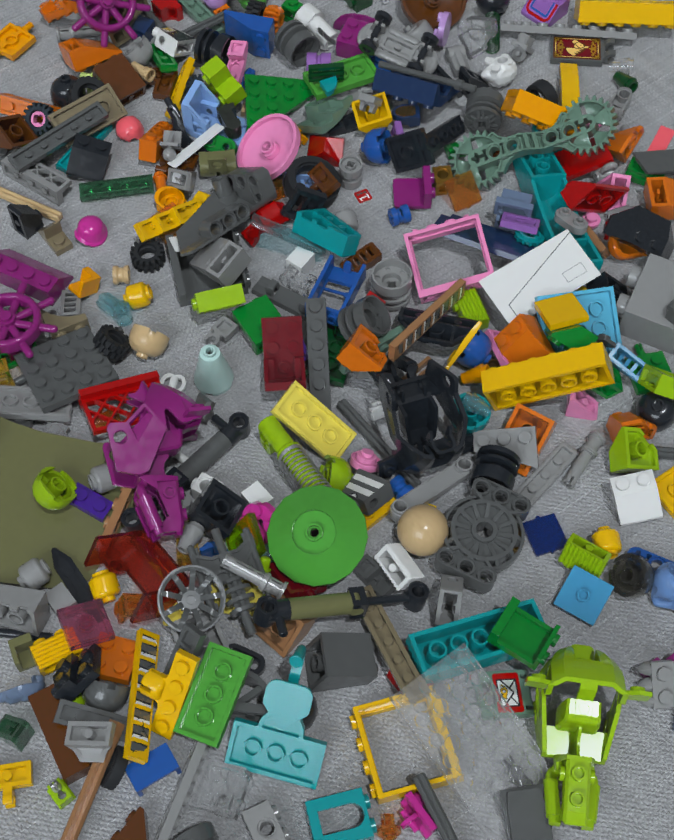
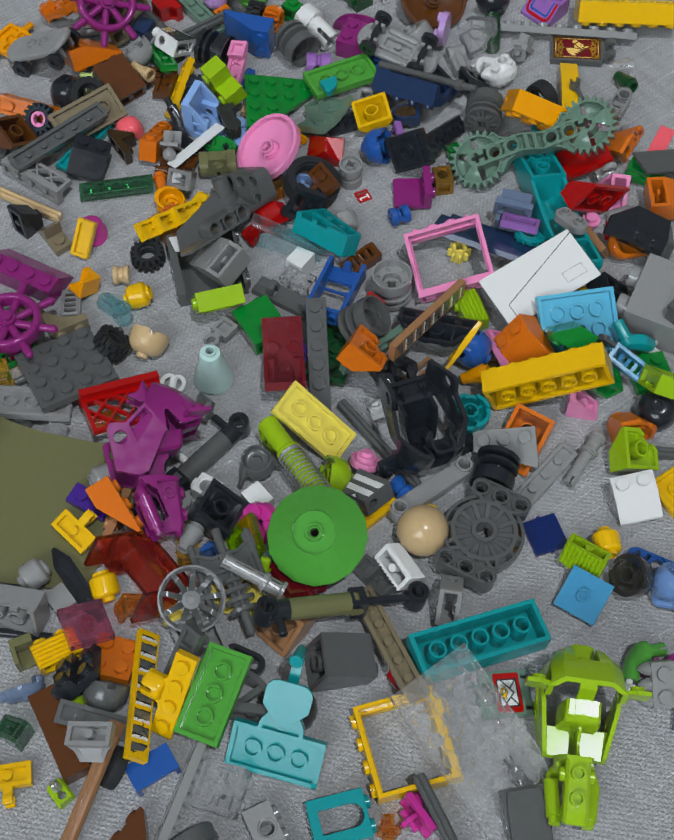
lime cylinder [32,467,77,510] -> none
dark green tile [308,62,344,83] -> none
light grey tile [358,92,383,114] -> none
clear orange piece [443,170,482,212] -> none
clear light blue cone [462,391,493,418] -> none
green panel [486,597,561,670] -> none
yellow tile [534,293,589,331] -> none
none -> light grey piece [7,27,81,77]
none -> yellow plate [51,509,98,554]
none -> yellow tile [70,217,98,260]
none -> orange slope [85,476,145,535]
none -> dark brown slope [107,129,137,165]
none -> dark grey piece [238,445,287,488]
none -> light yellow gear [447,241,472,264]
none -> white plate [470,57,488,74]
none -> dark grey hand [569,77,585,101]
none -> teal arm [611,318,660,353]
none -> bright green arm [622,641,667,690]

